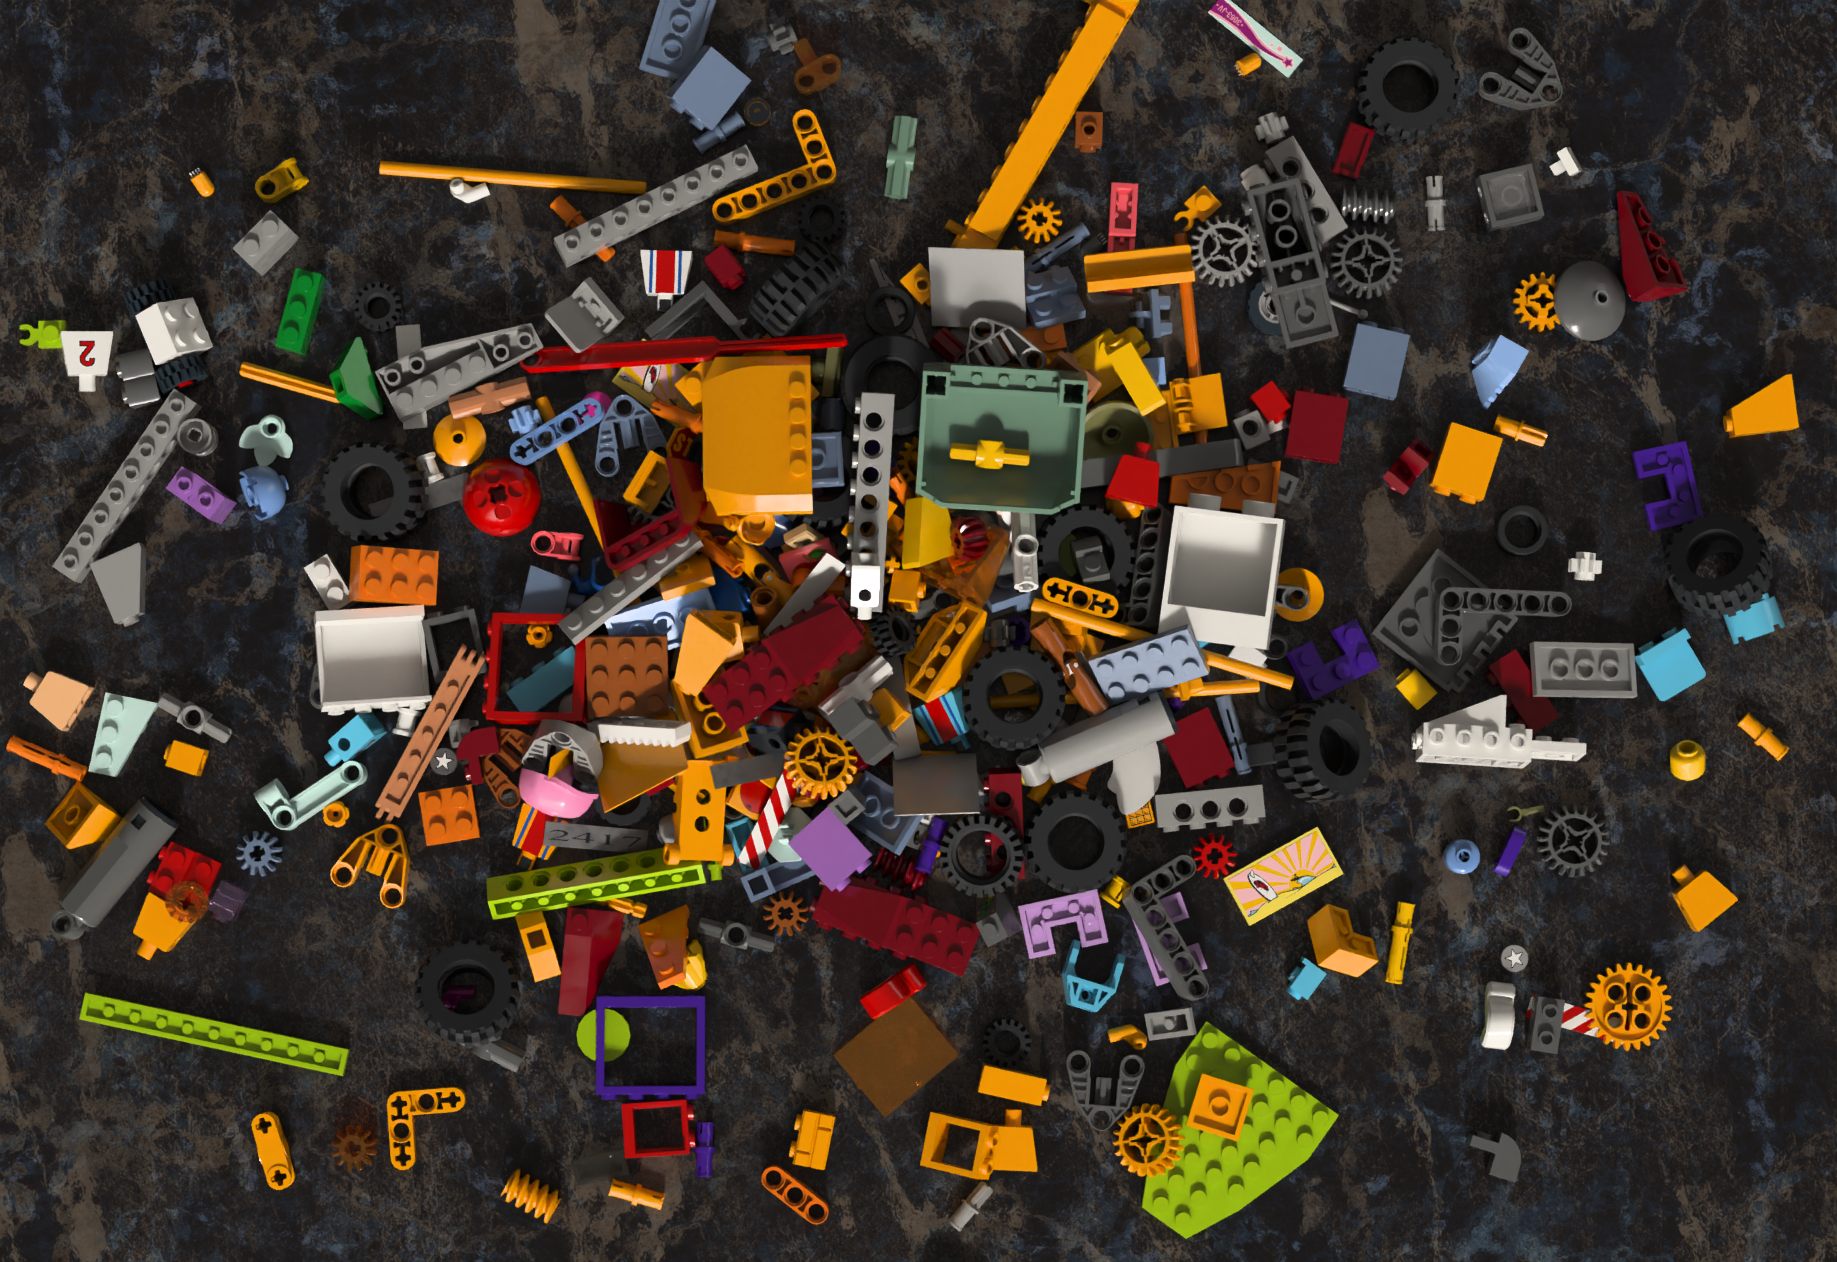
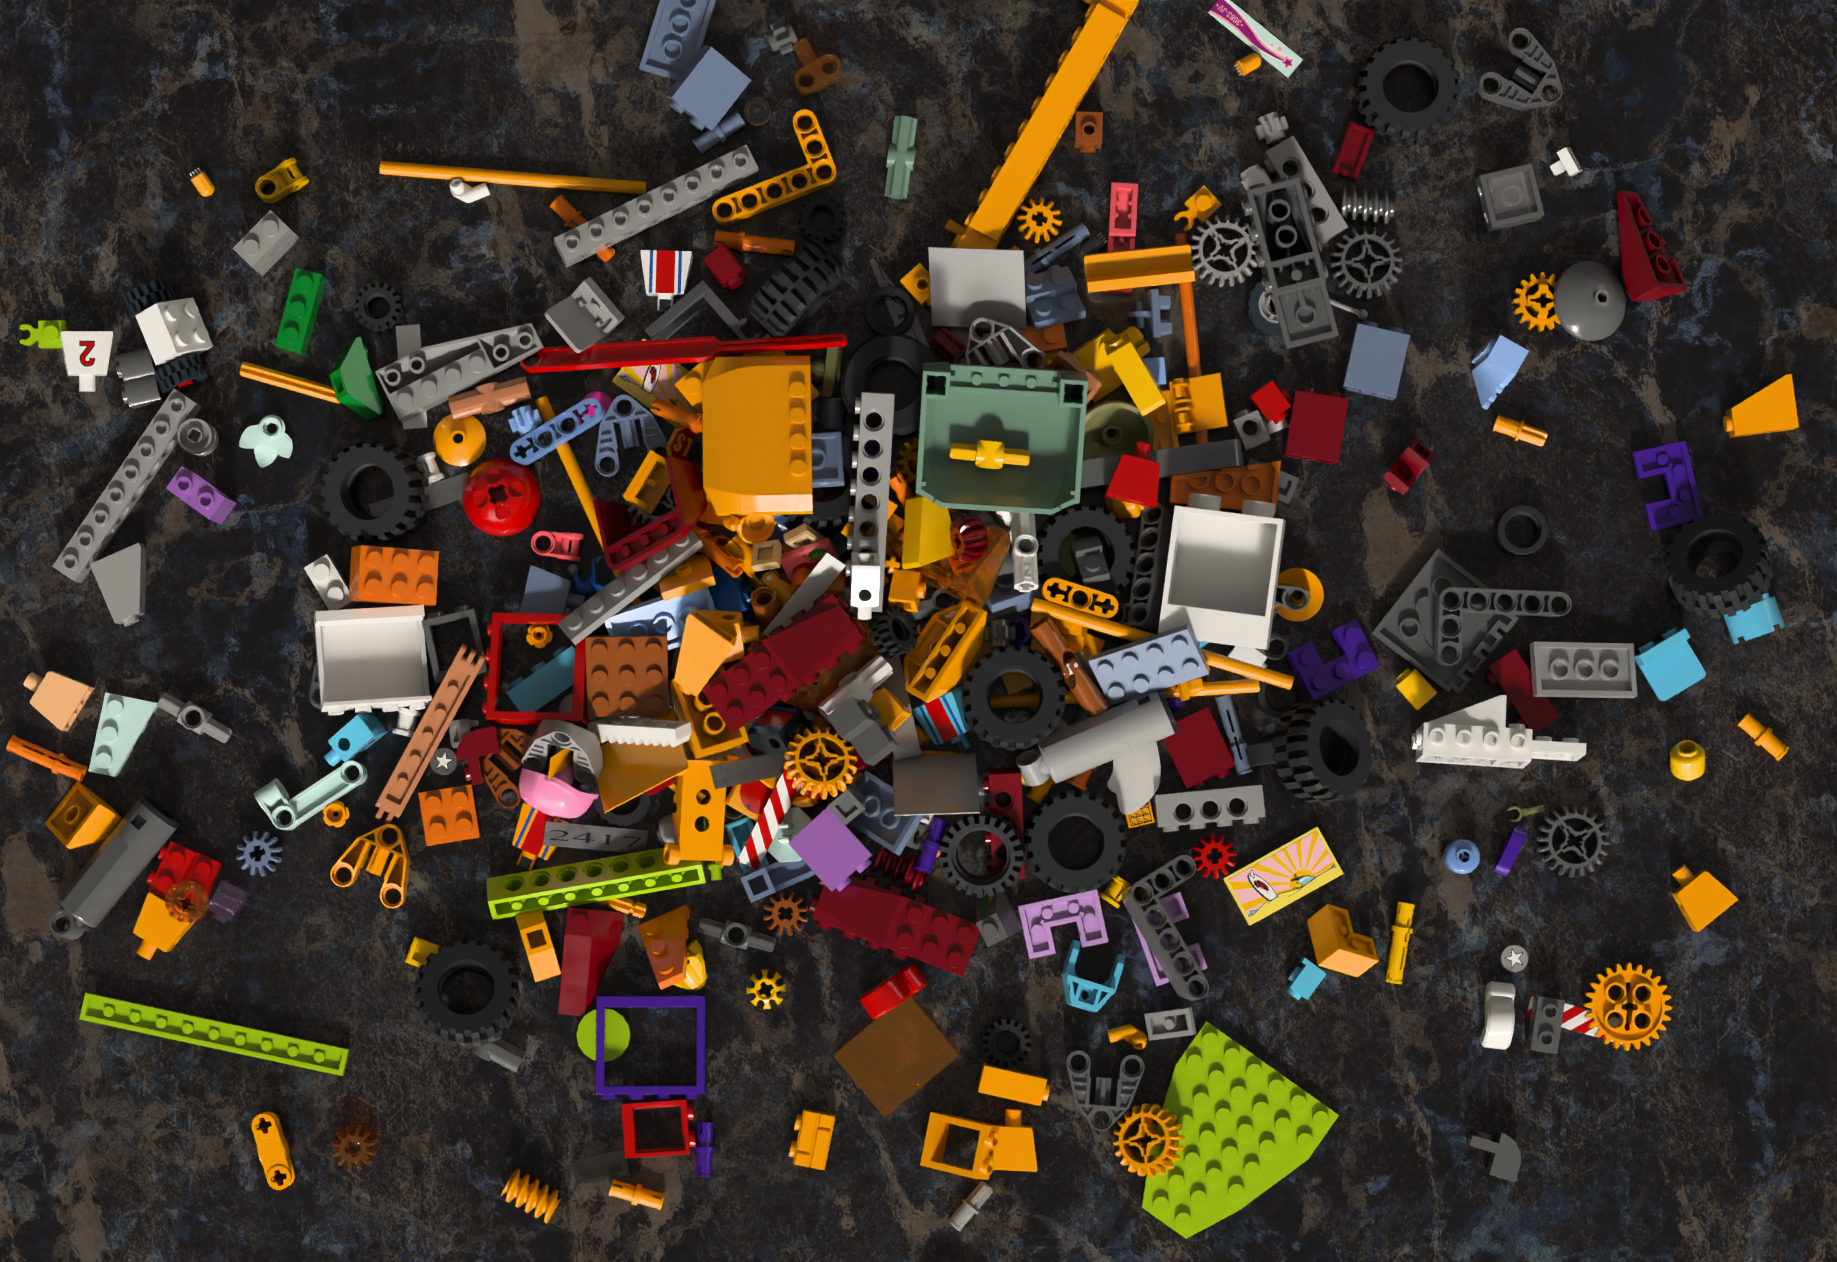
light orange brick [164,740,209,776] -> none
medium blue cylinder [239,466,289,521] -> none
light orange beam [387,1087,466,1170] -> none
magenta arm [442,986,475,1011] -> none
orange beam [761,1164,829,1224] -> none
light orange plate [1185,1073,1254,1142] -> none
light grey pin [1424,176,1446,231] -> none
light orange brick [1429,422,1503,504] -> none
white gear [1568,552,1602,581] -> none
none -> yellow tile [405,937,440,968]
none -> yellow piece [746,969,786,1009]
none -> tan plate [751,540,782,572]

